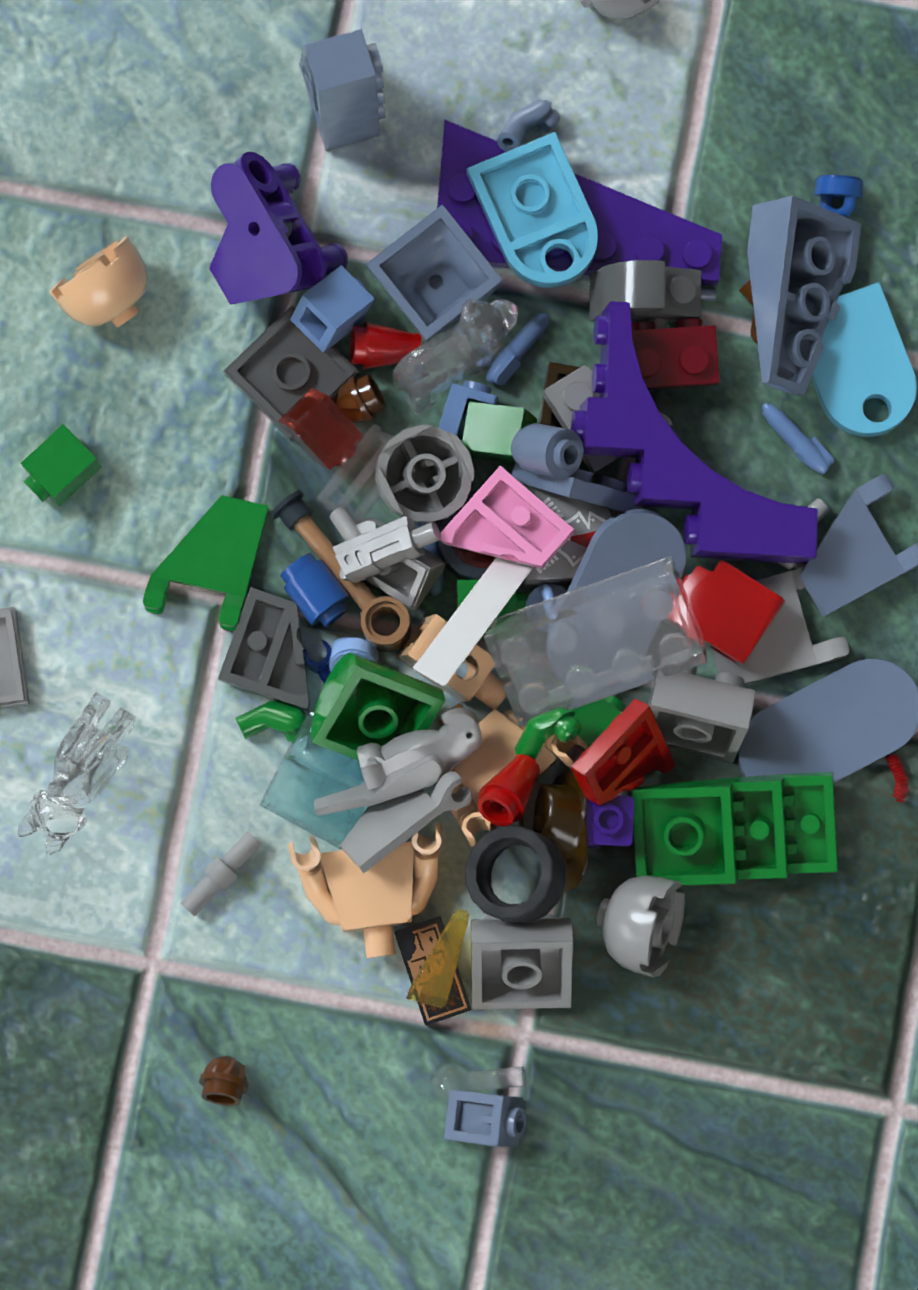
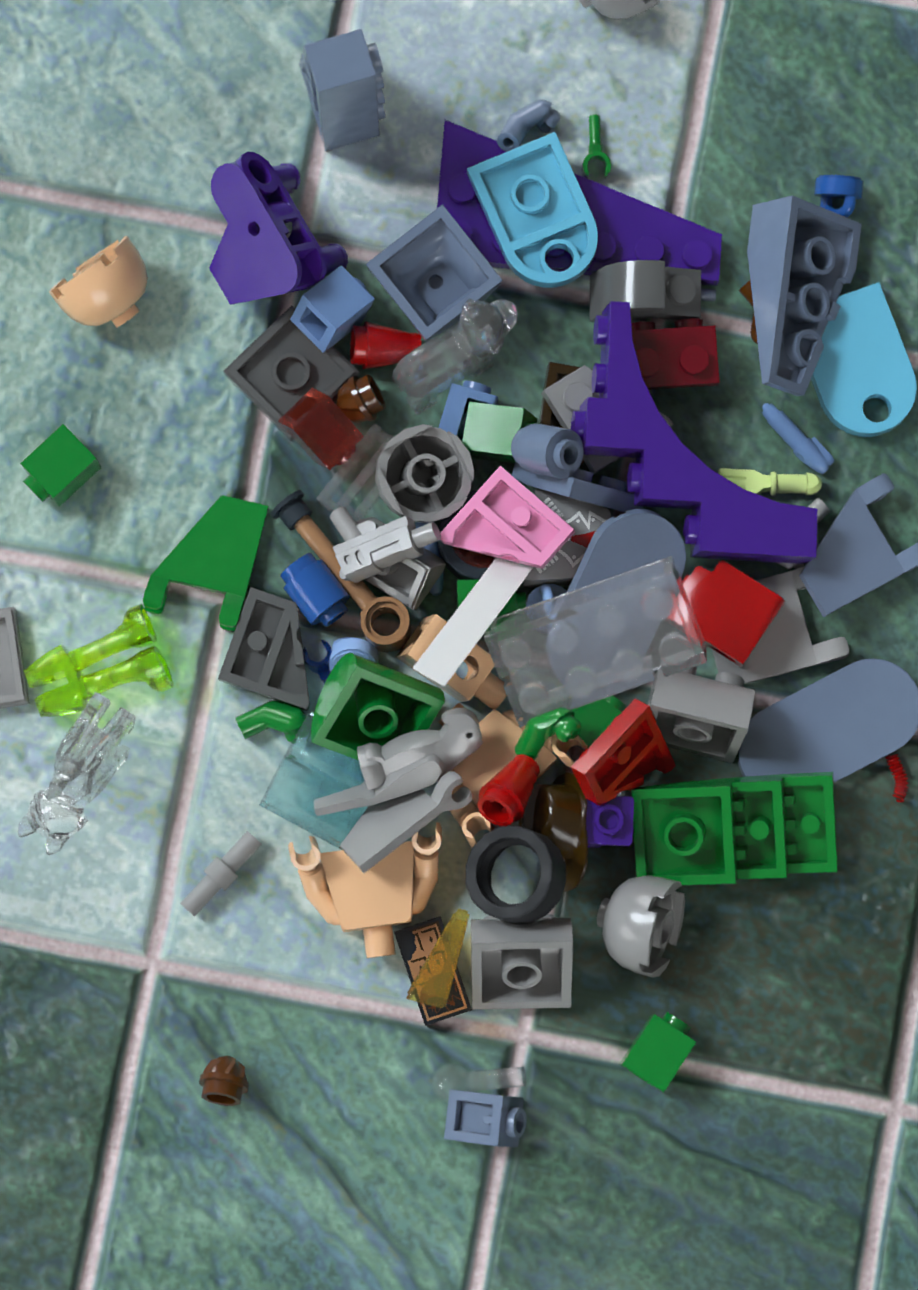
medium blue piece [485,313,549,385] -> none
none -> clear neon green piece [23,604,174,717]
none -> green hand [581,115,611,179]
none -> green brick [619,1012,696,1092]
none -> yellowish green piece [718,468,822,496]

